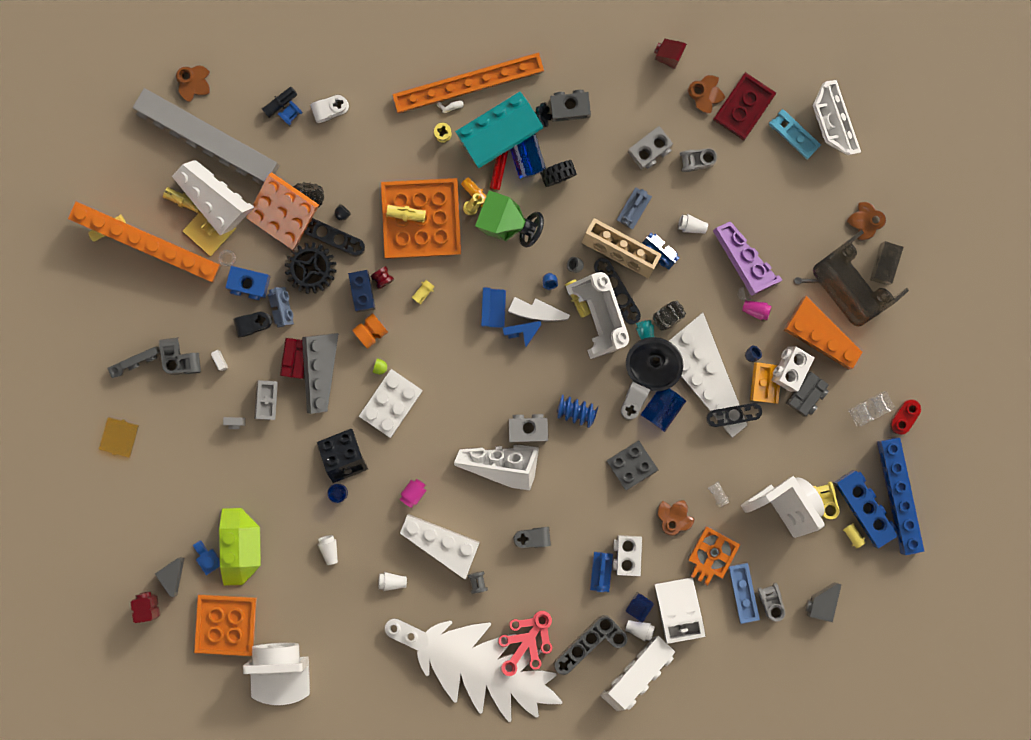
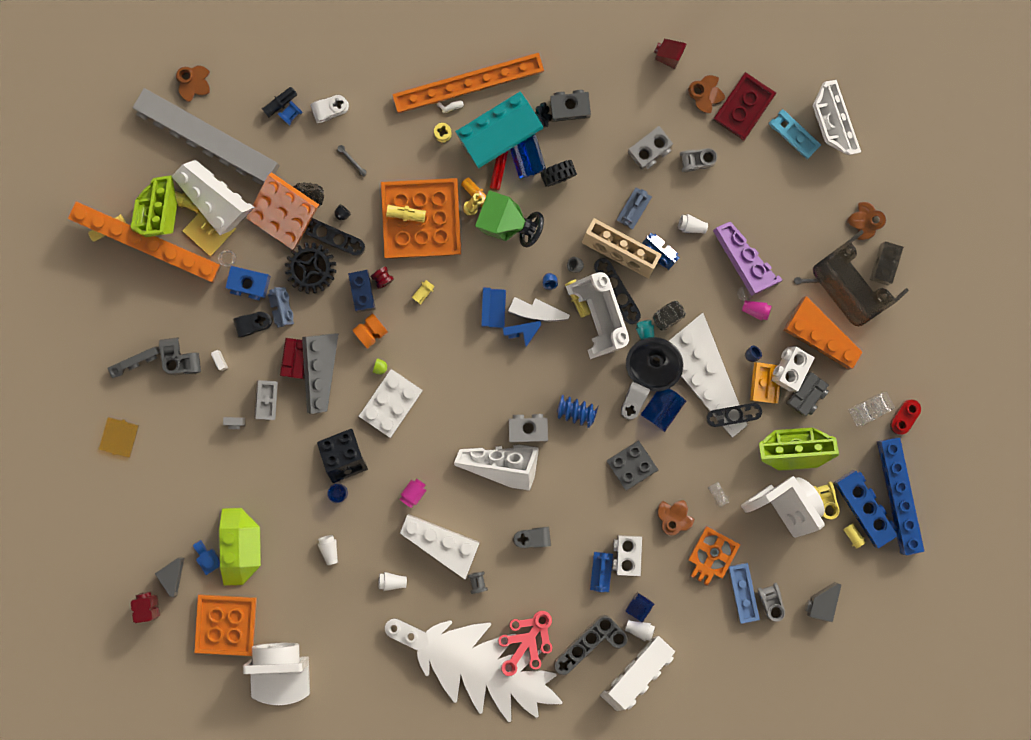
white slope [655,577,705,644] -> none
none -> lime wedge [131,175,177,237]
none -> dark grey hinge [337,145,367,176]
none -> lime wedge [759,427,839,470]

